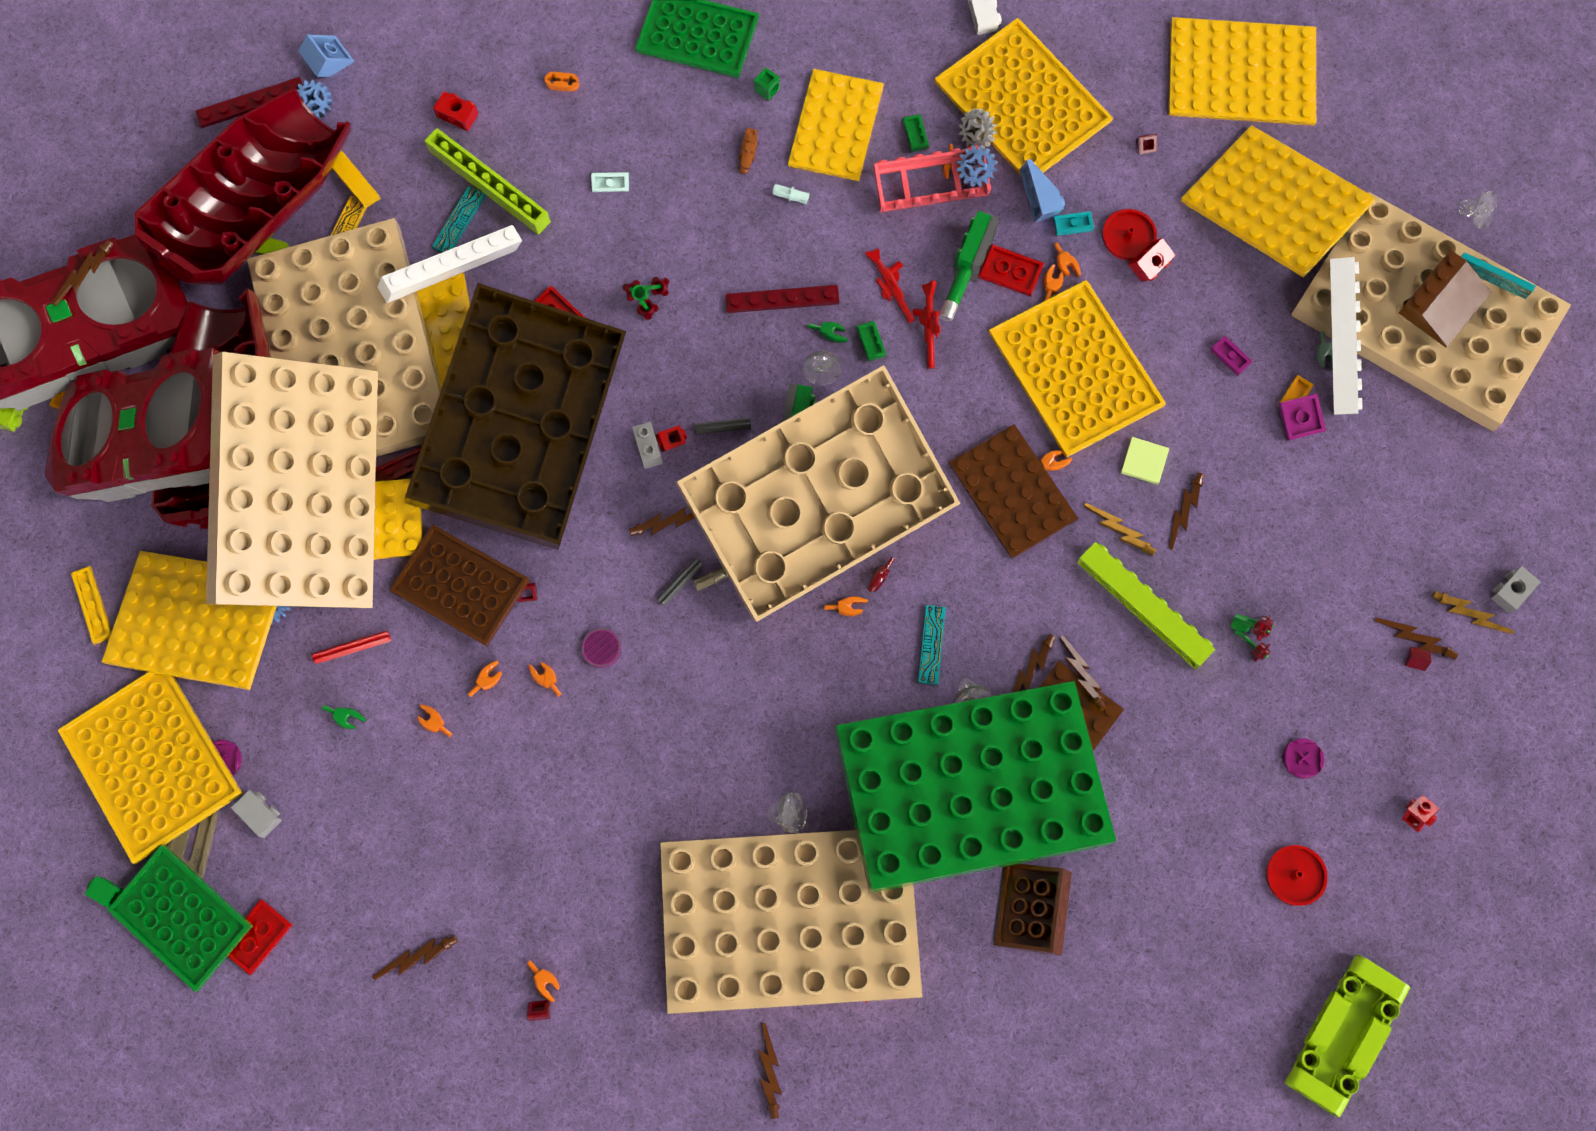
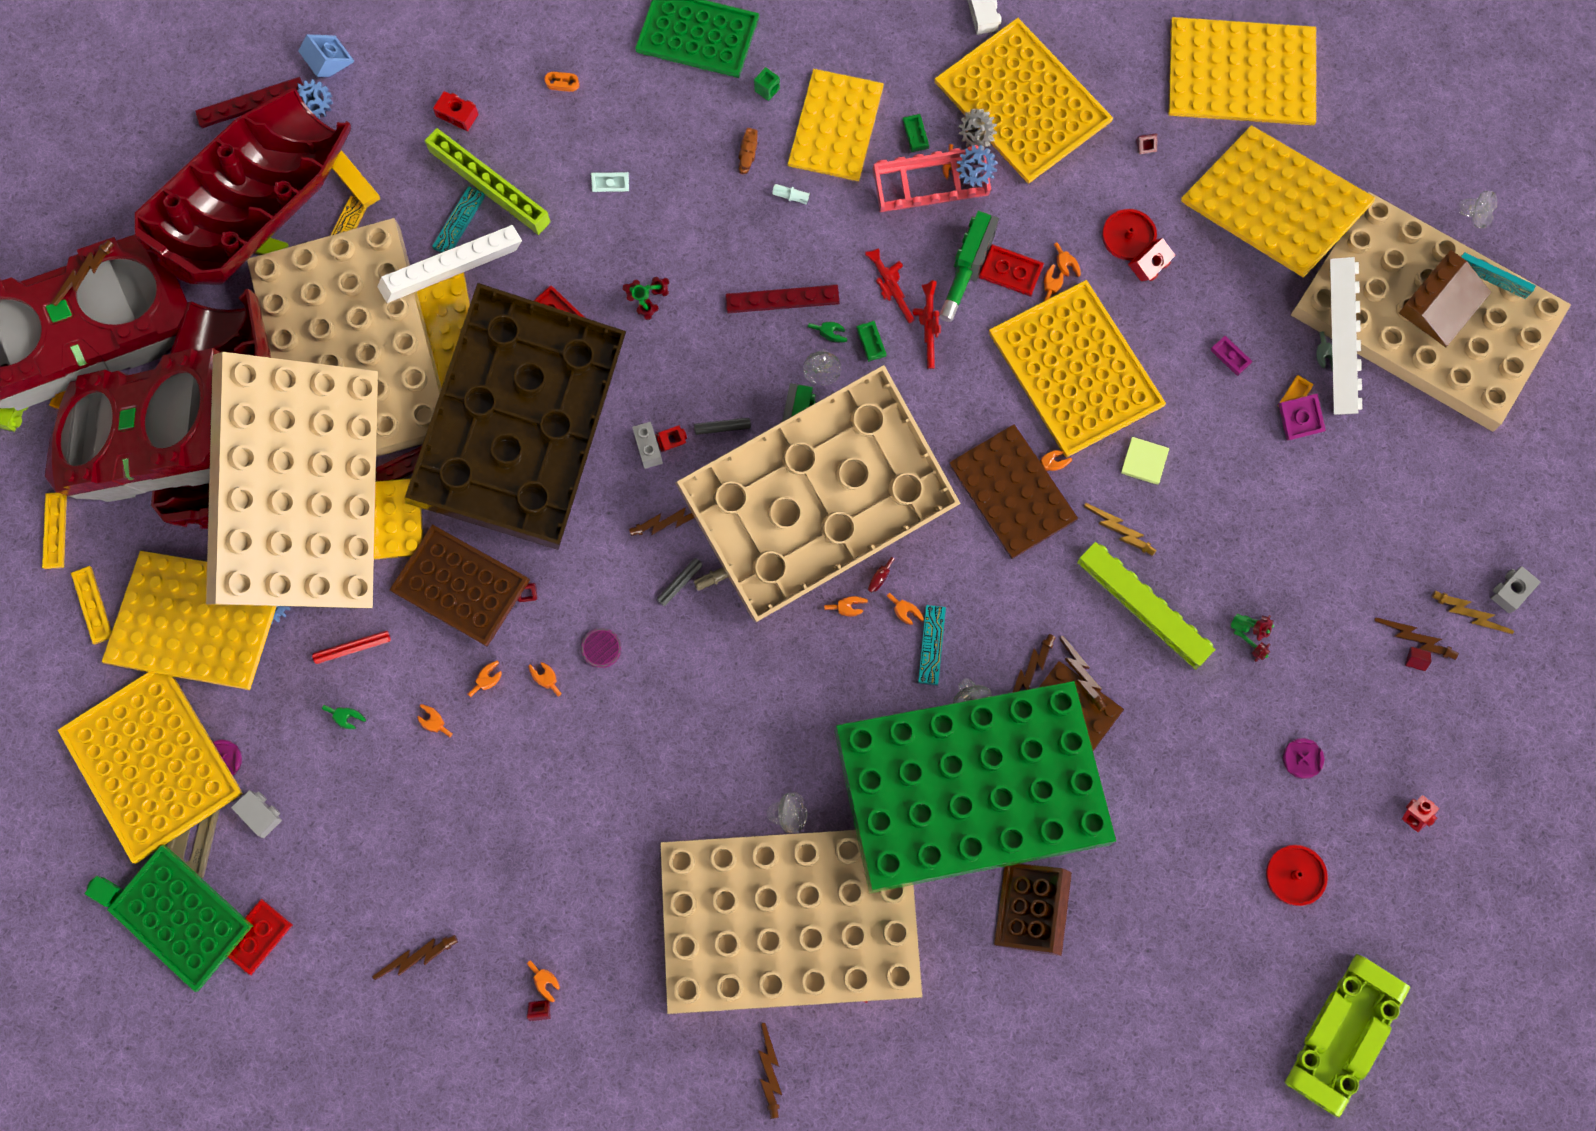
medium blue slope [1019,159,1065,222] -> none
teal plate [1053,211,1094,236] -> none
reddish brown piece [1169,473,1205,550] -> none
none -> yellow tile [42,492,67,569]
none -> orange hand [887,593,924,625]

